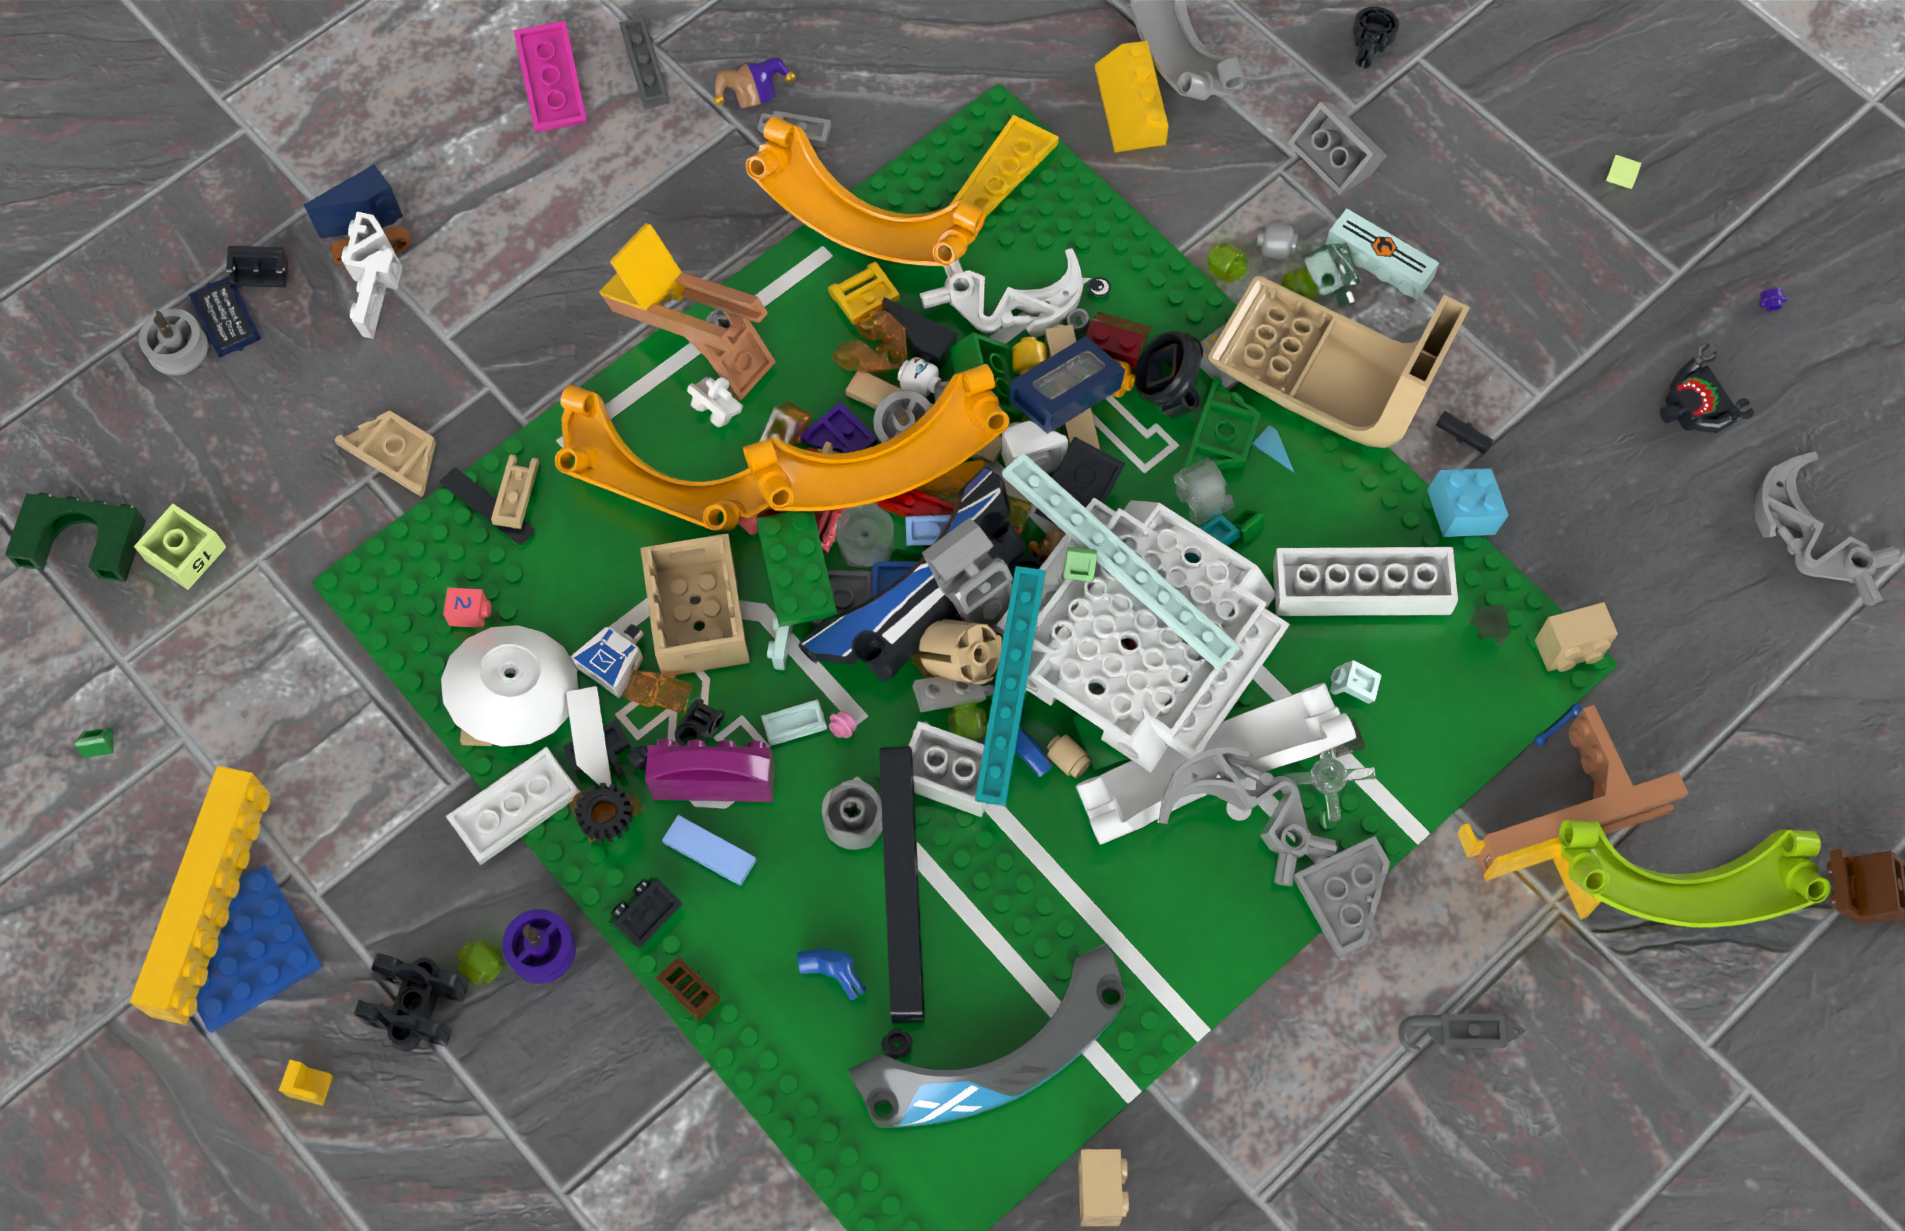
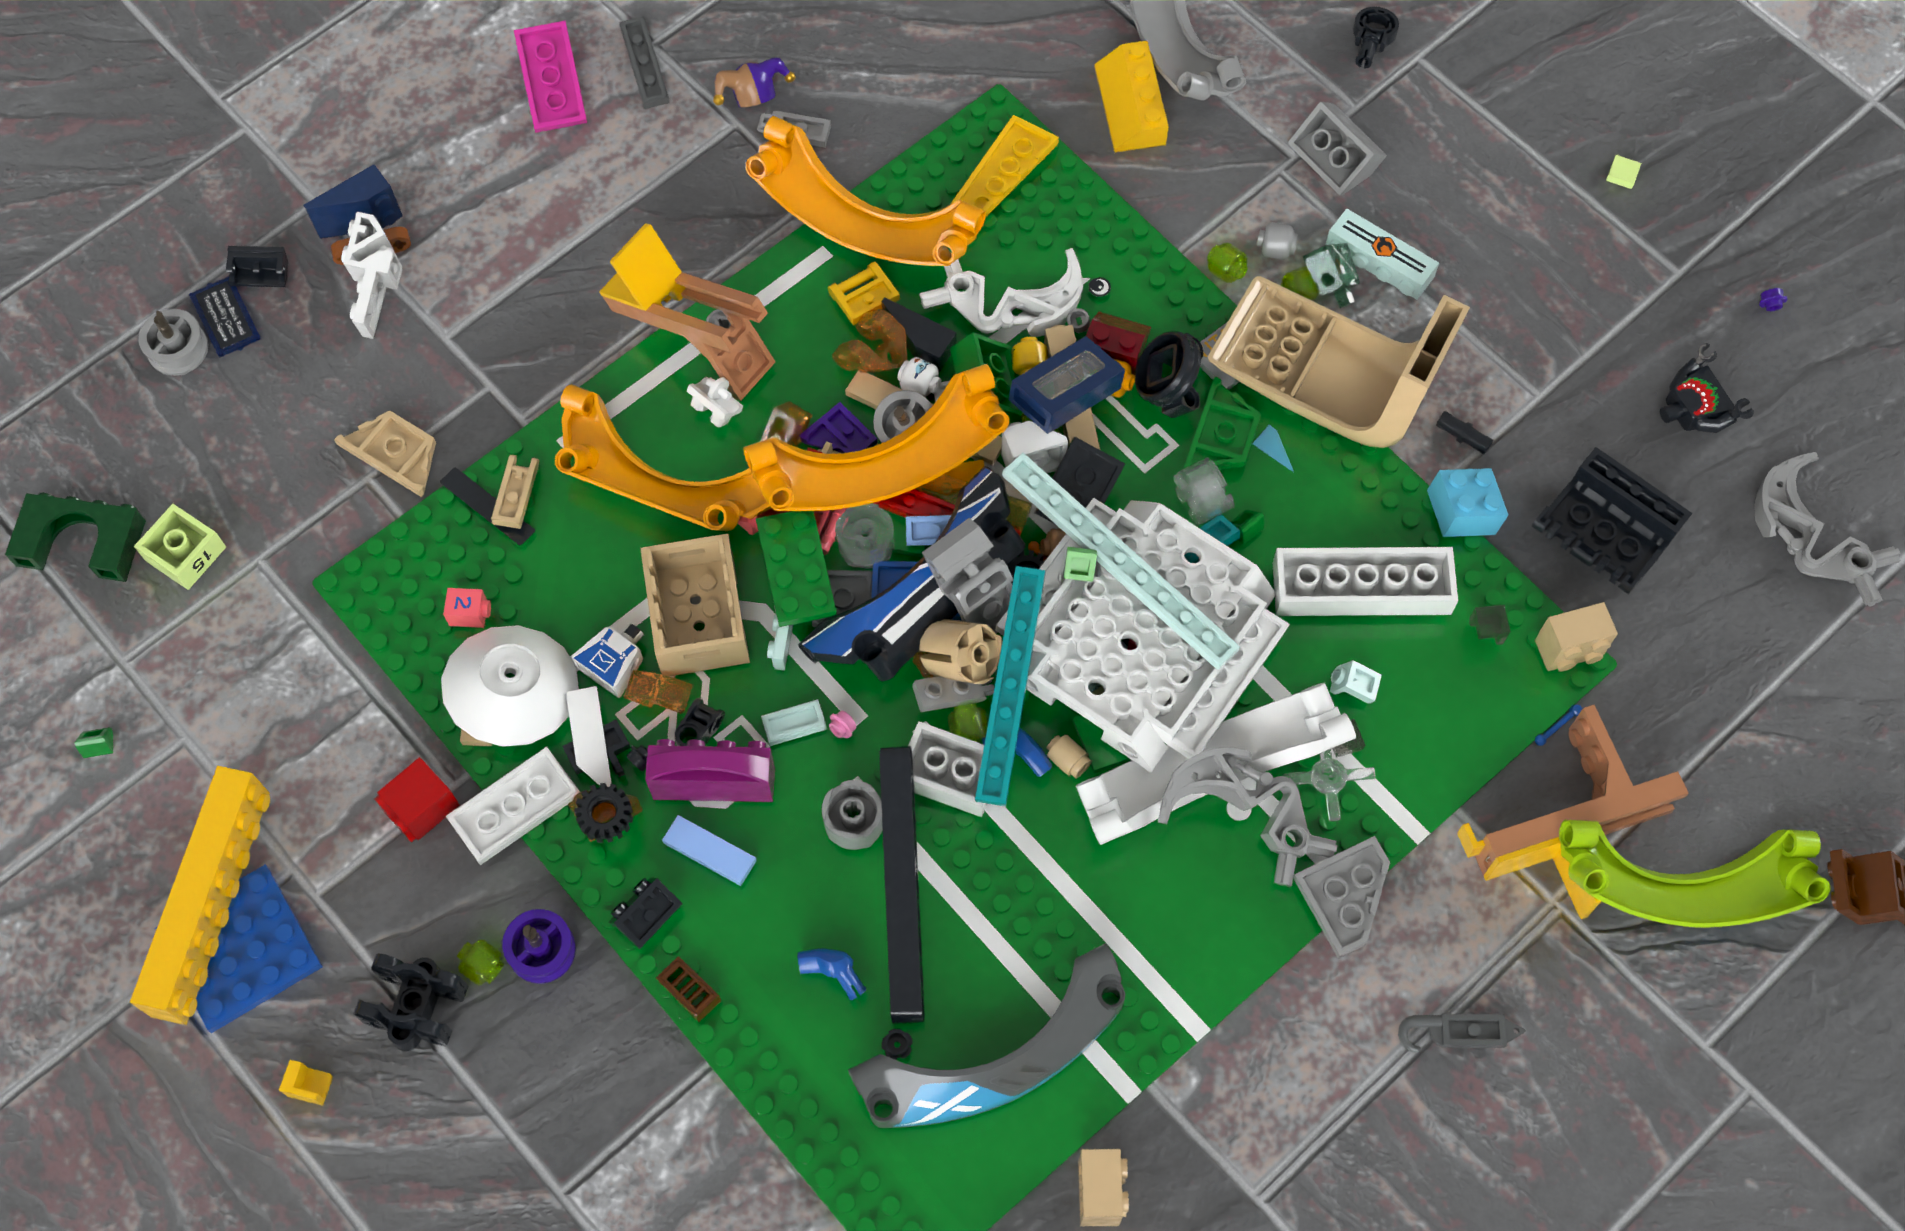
none -> red piece [374,757,460,843]
none -> black slope [1532,447,1692,594]

